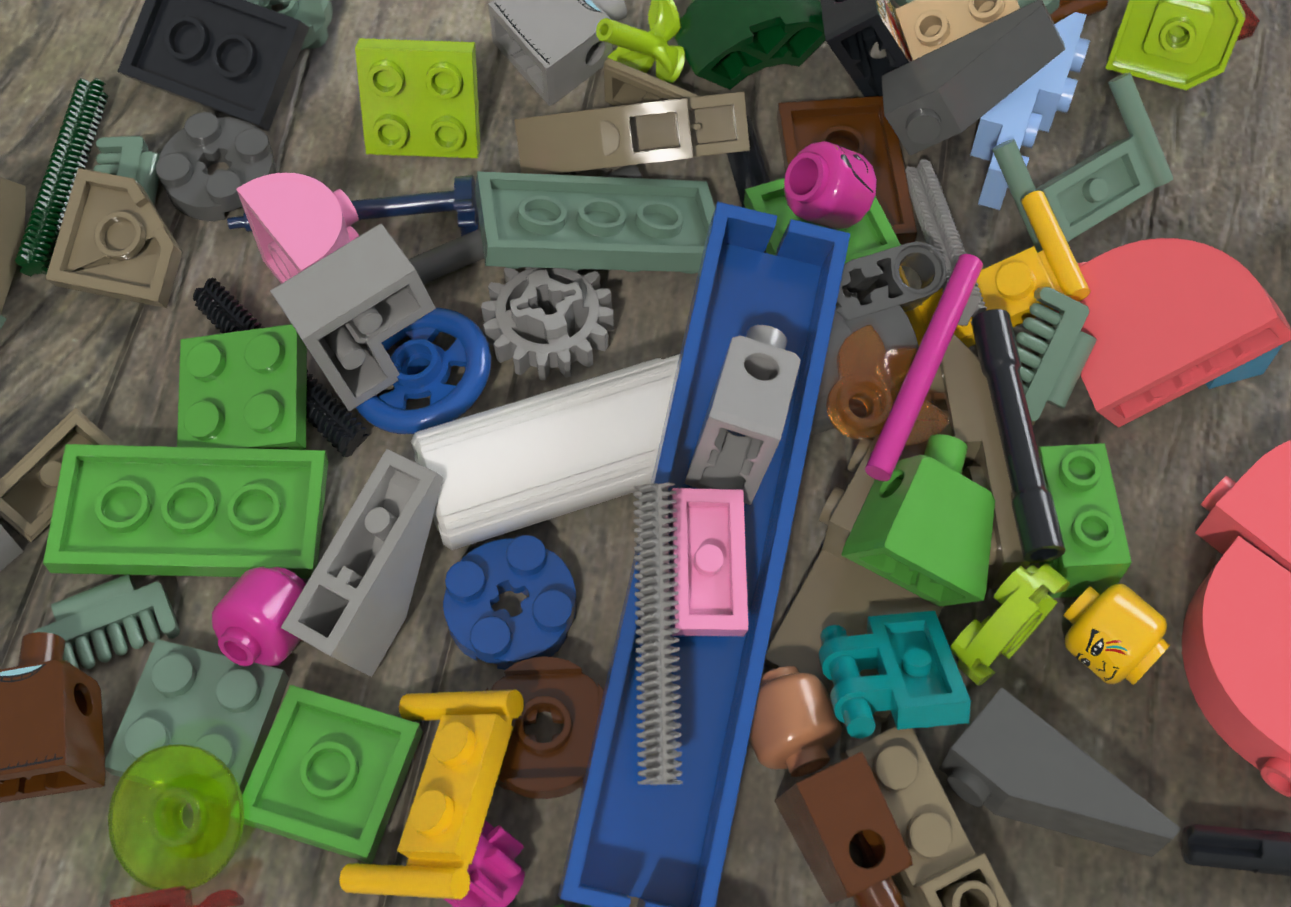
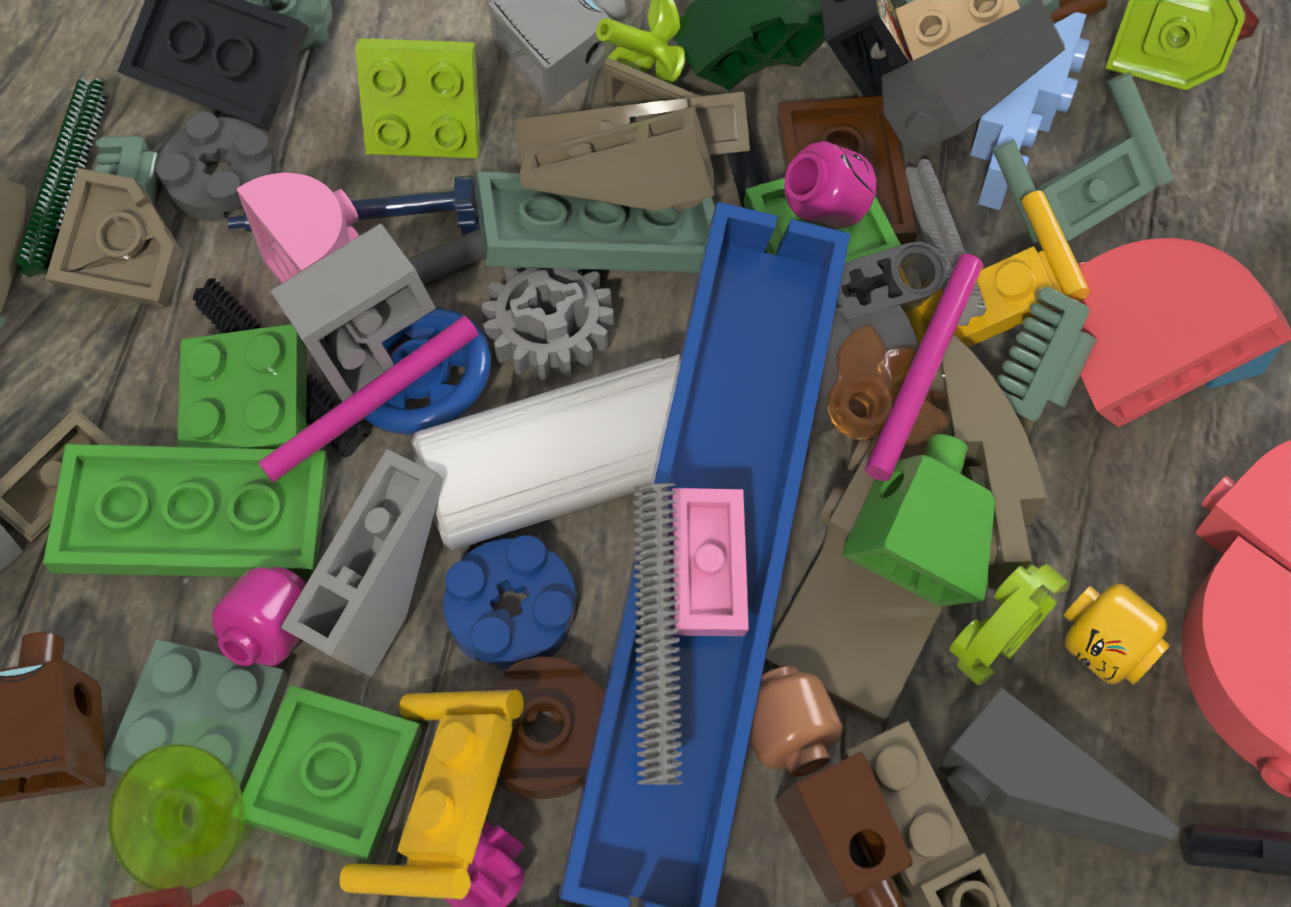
sand green piece [33,574,180,669] -> none
light grey torso [684,325,801,505] -> none
teal plate [818,610,971,739] -> none
black piece [971,309,1066,563] -> none
bright green brick [1038,443,1132,598] -> none
none -> dark pink bar [257,316,478,483]
none -> dark tan slope [519,106,714,211]

